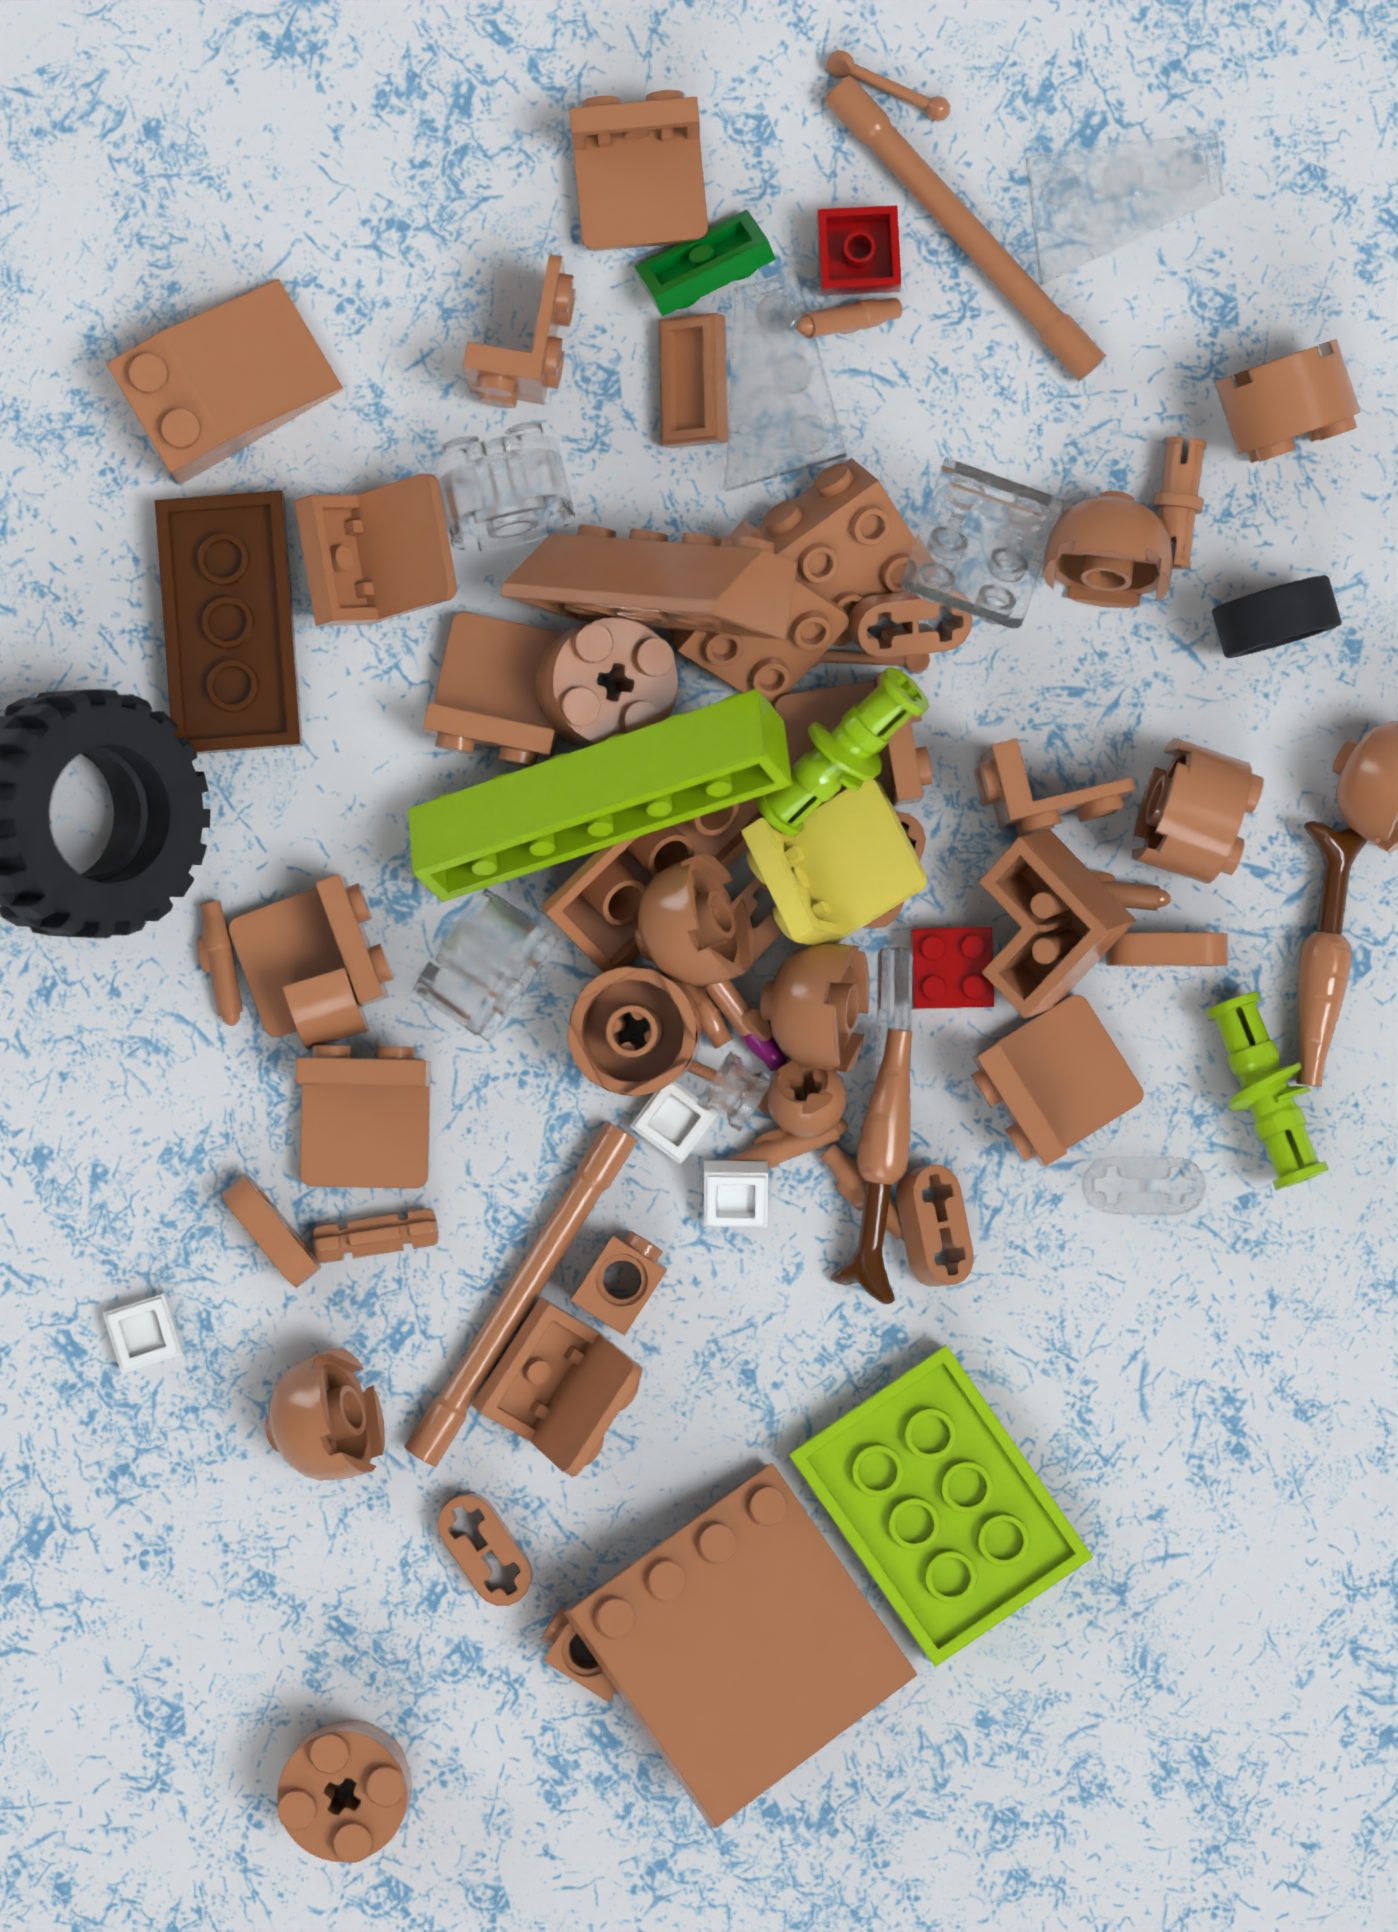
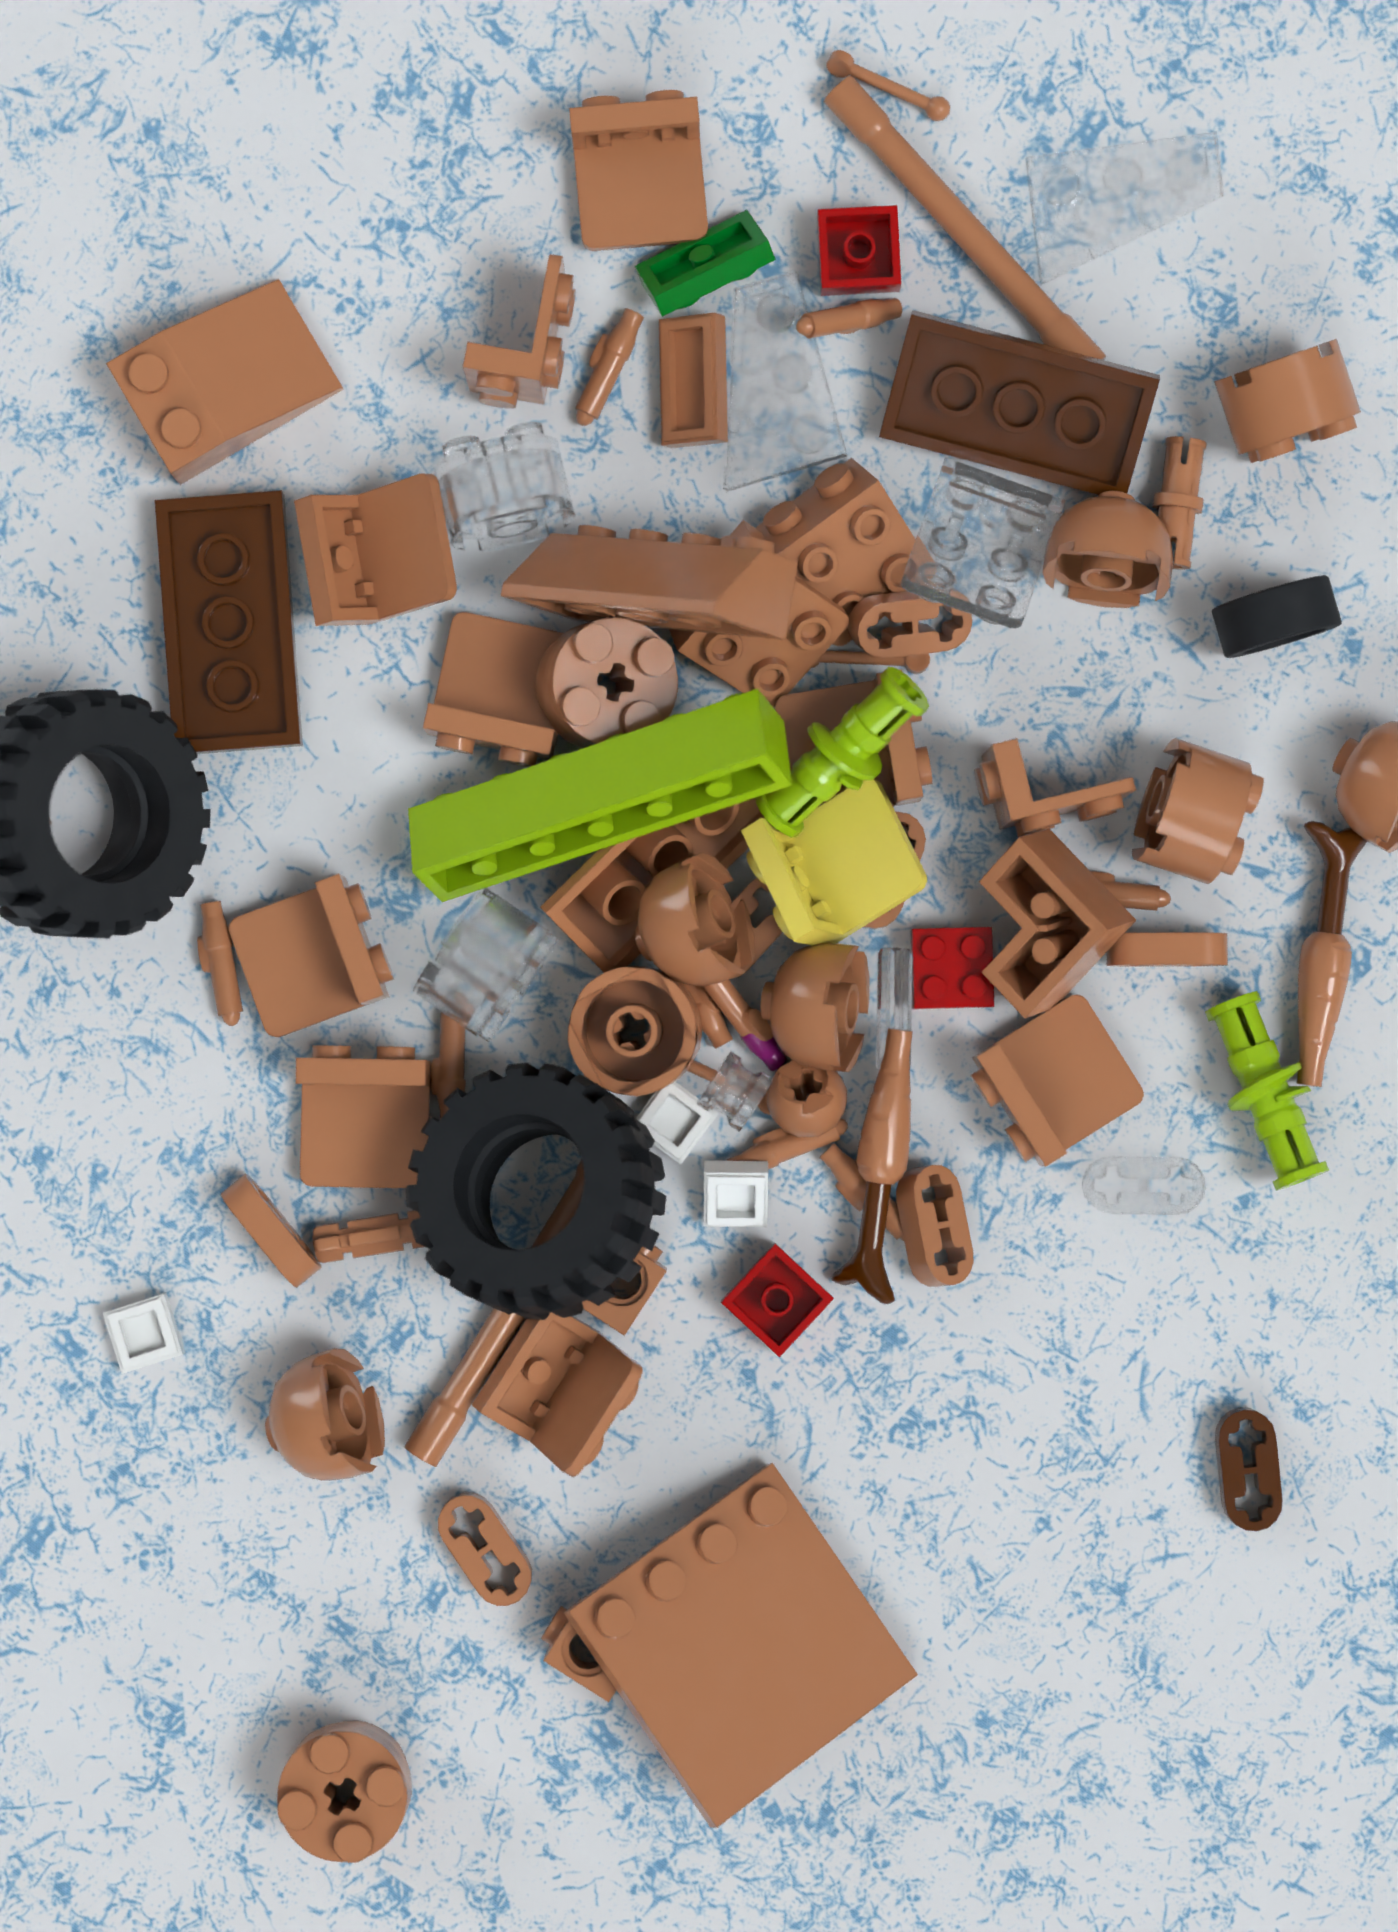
nougat brick [283,968,370,1050] -> none
lime plate [788,1344,1093,1667] -> none
none -> black tyre [406,1062,666,1320]
none -> nougat piece [431,1000,466,1119]
none -> nougat piece [575,308,644,426]
none -> red piece [721,1243,834,1357]
none -> reddish brown plate [879,310,1160,495]
none -> reddish brown beam [1215,1407,1283,1531]

